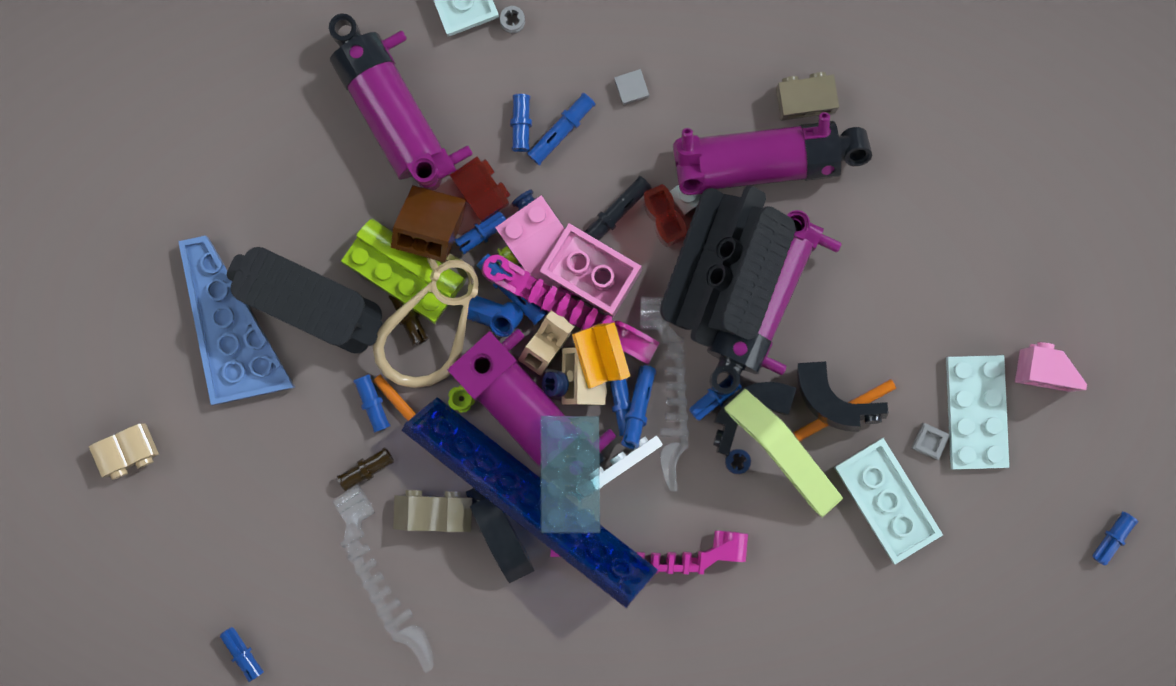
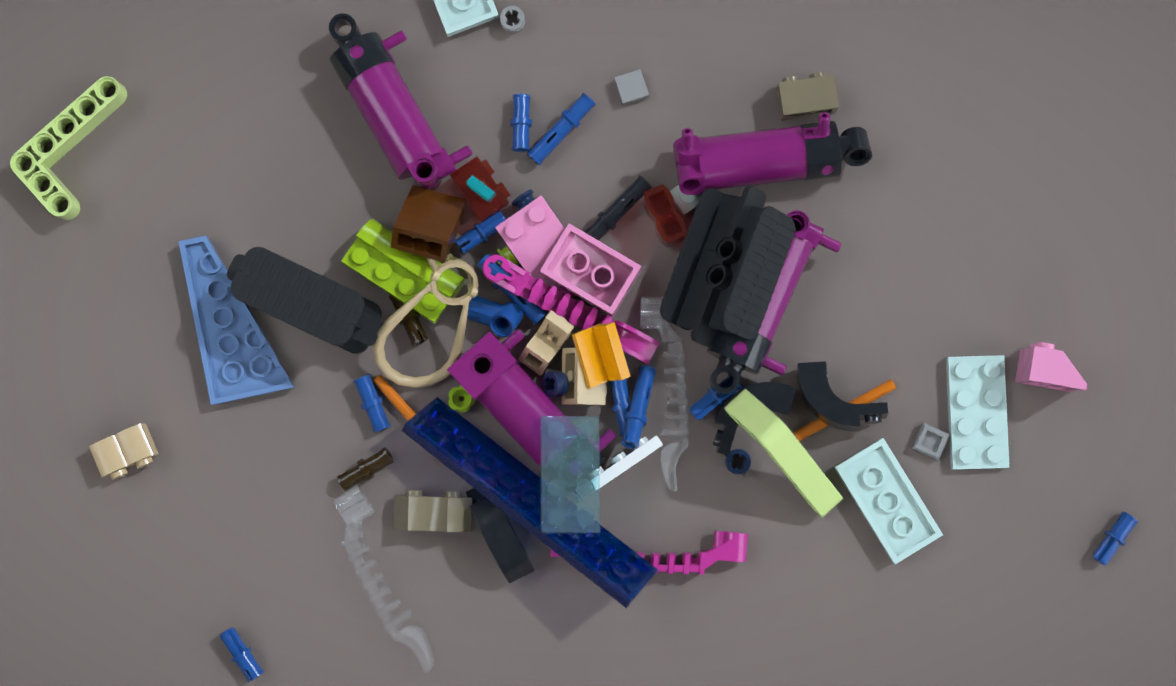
none -> yellowish green beam [10,76,127,220]
none -> teal tile [466,175,496,202]

